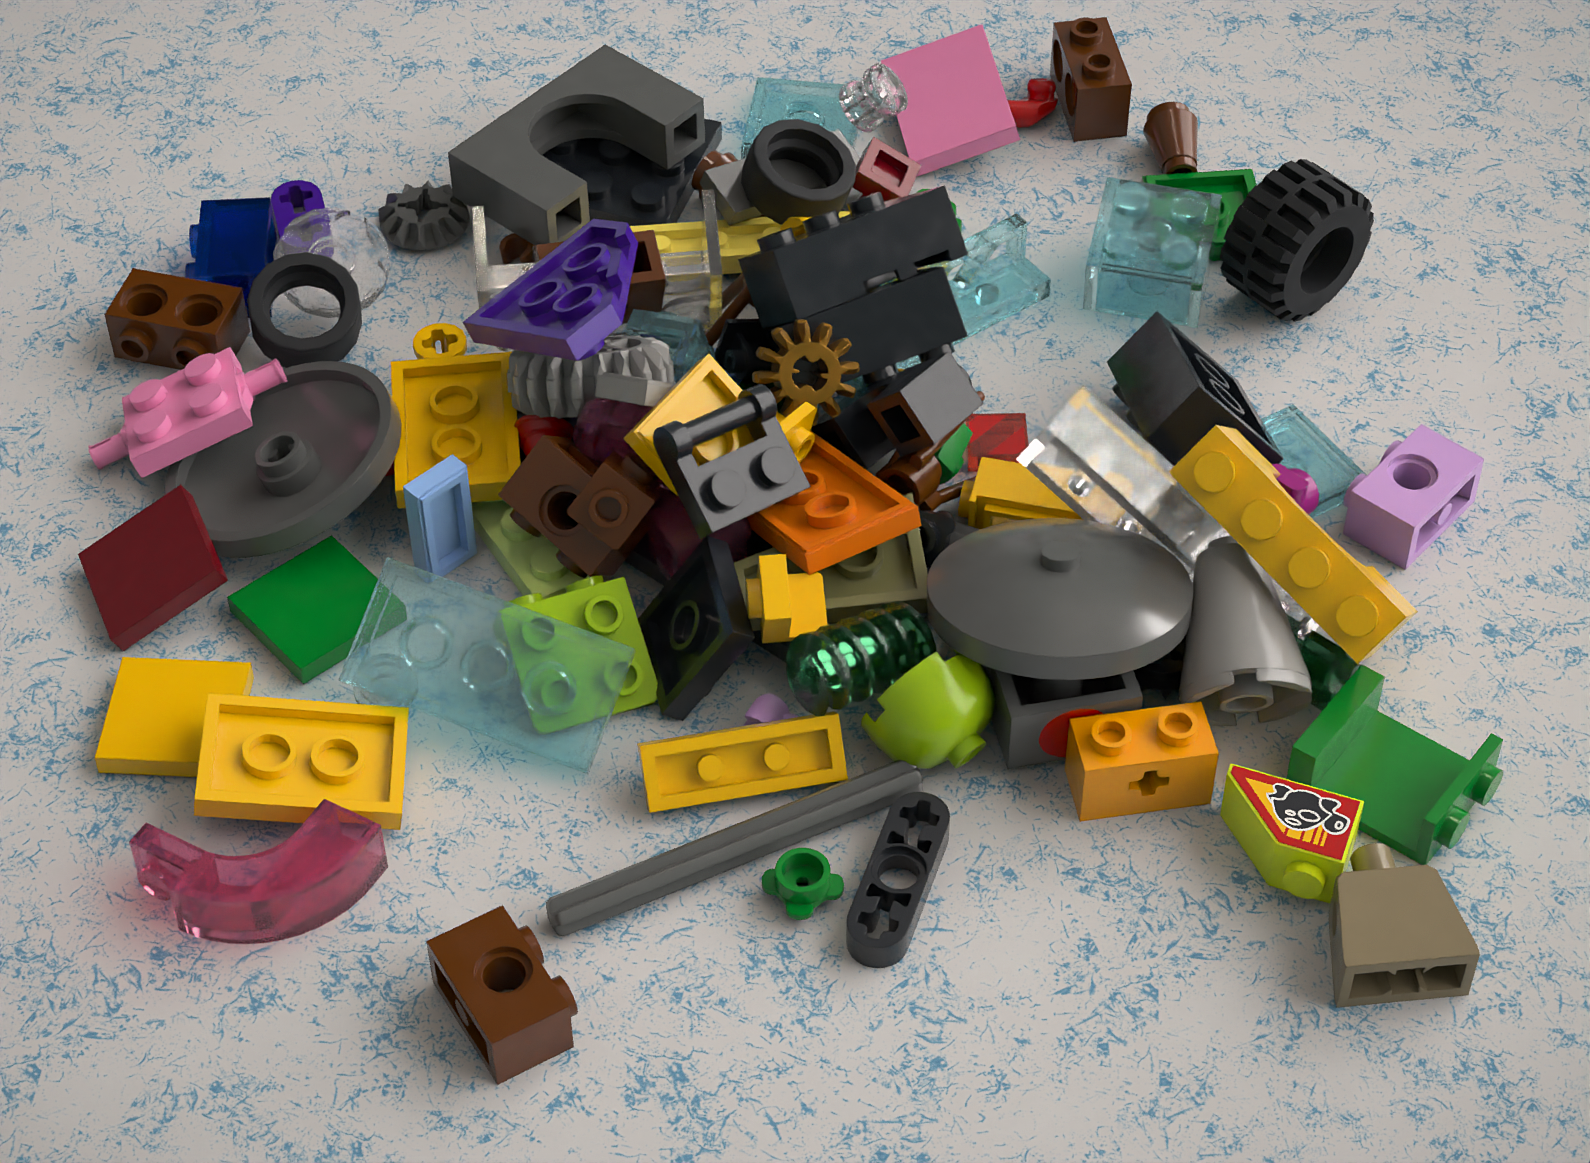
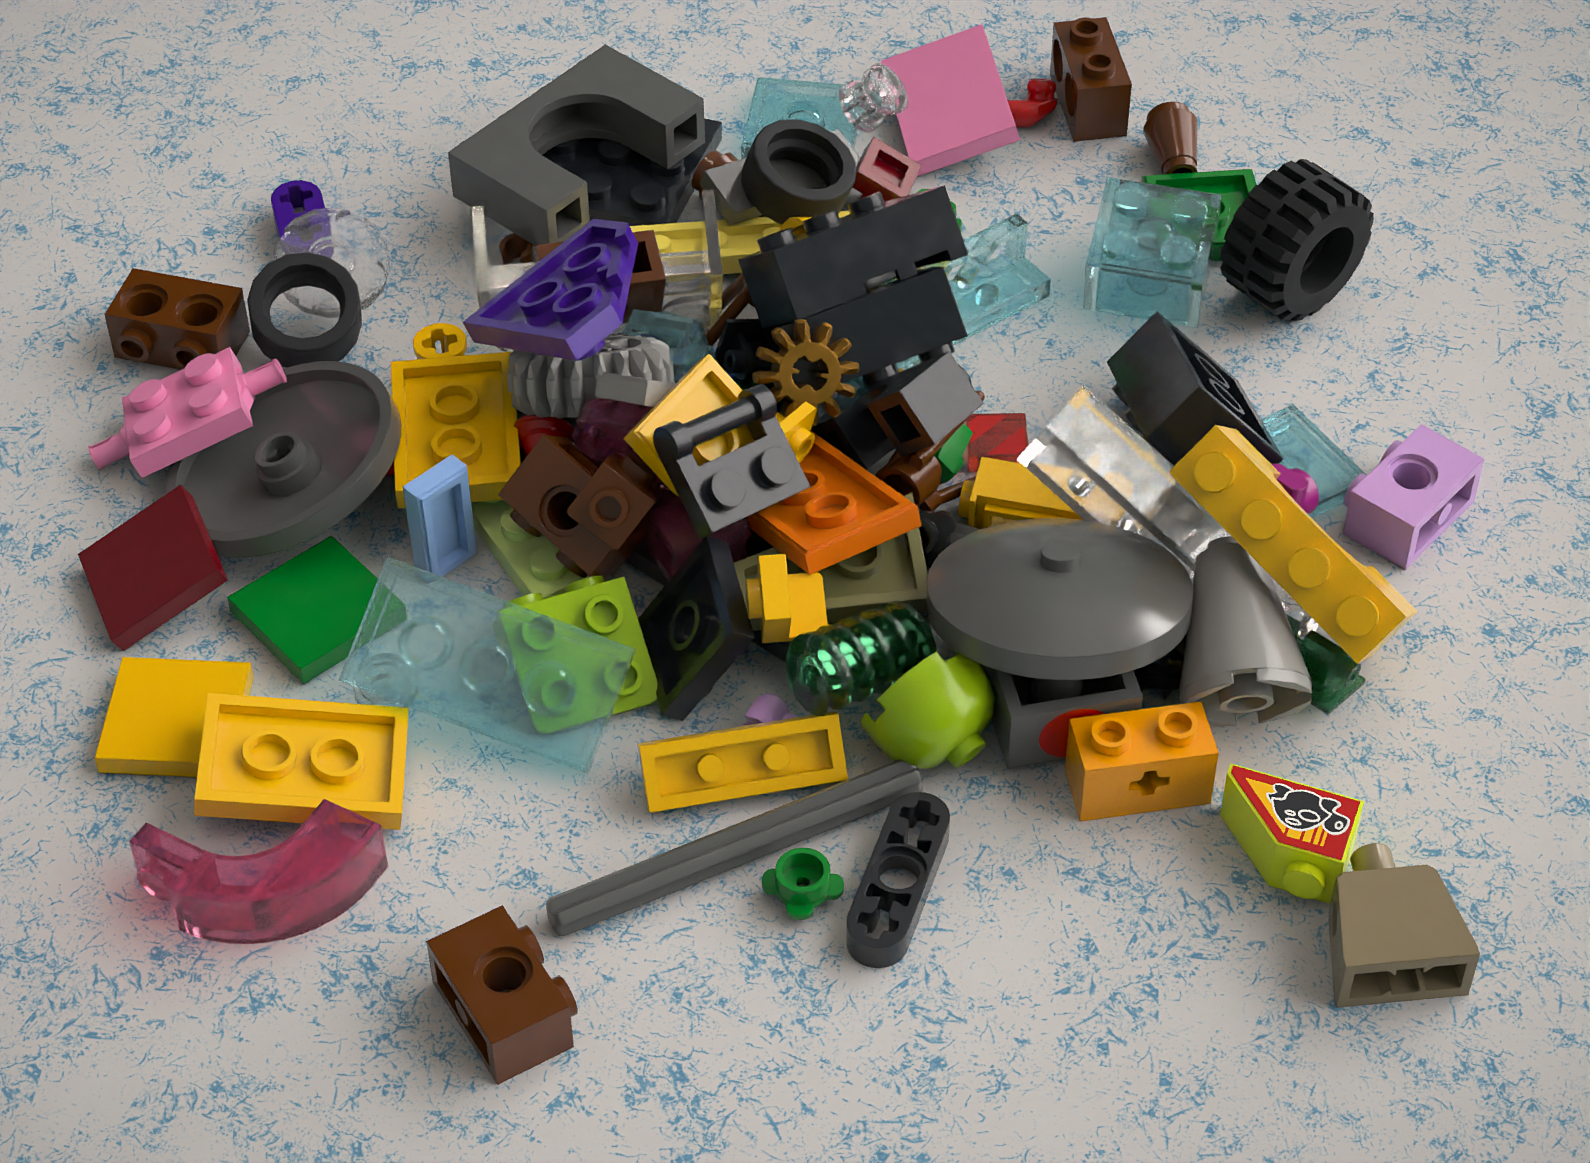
clear blue brick [185,197,278,318] -> none
dark grey gear [378,180,470,250] -> none
green panel [1286,665,1504,865] -> none

